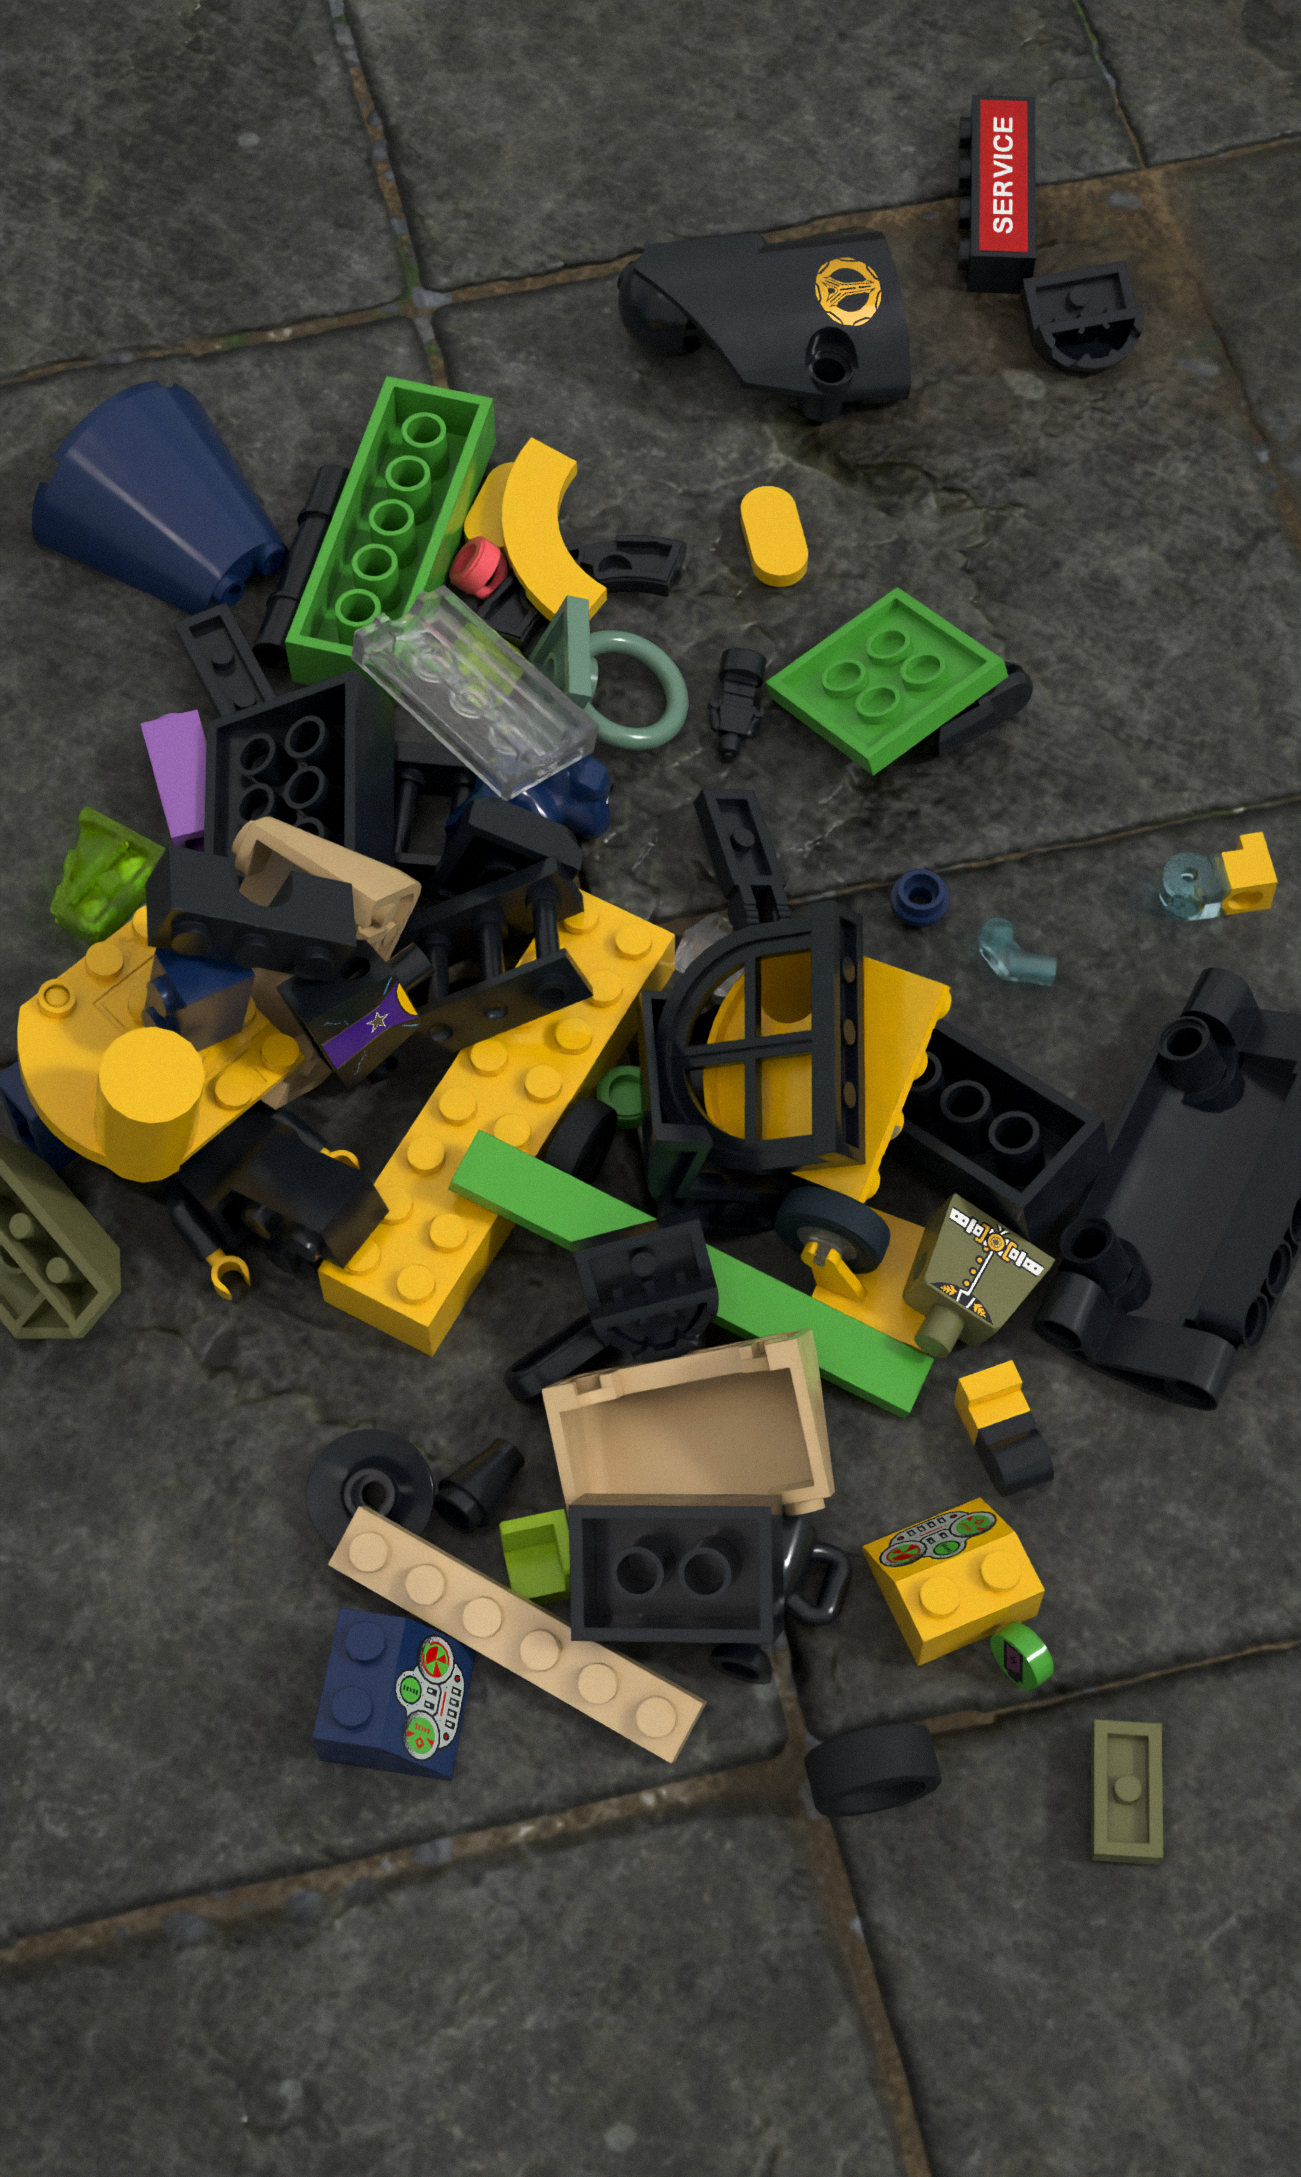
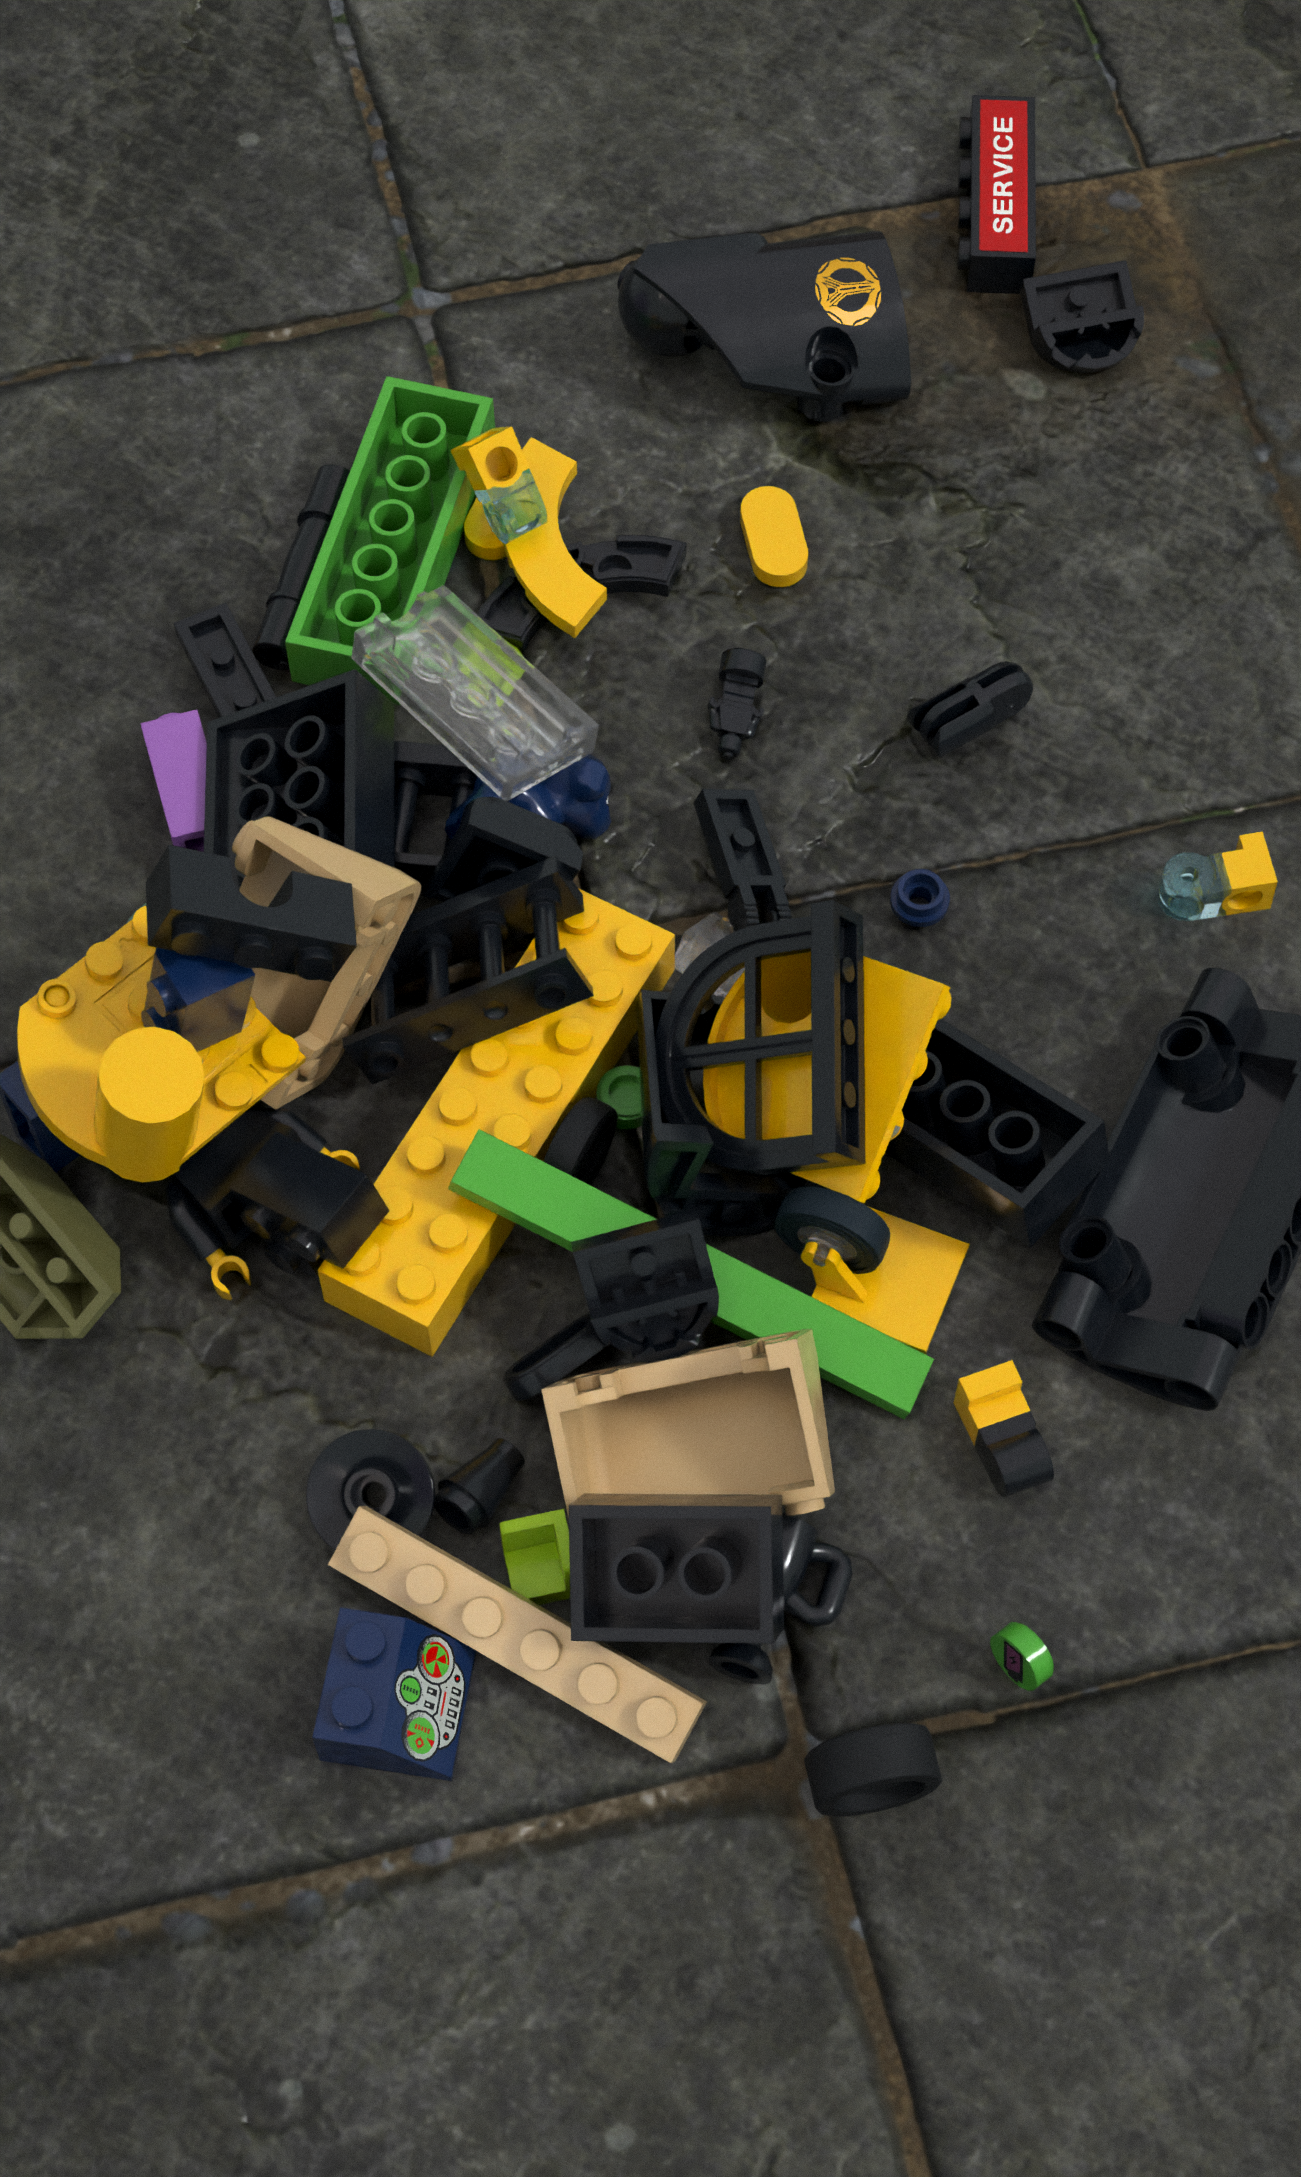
dark blue cone [32,381,289,615] -> none
clear neon green wing [50,806,166,944] -> none
black torso [275,939,435,1091] -> none
coral tile [449,536,508,600] -> none
sand green tile [528,595,689,759] -> none
bright green plate [765,587,1008,776] -> none
yellow slope [862,1497,1045,1666] -> none
olive torso [902,1193,1055,1358] -> none
clear light blue arm [977,918,1057,986] -> none
olive plate [1091,1719,1163,1865] -> none
none -> leg [450,426,547,544]

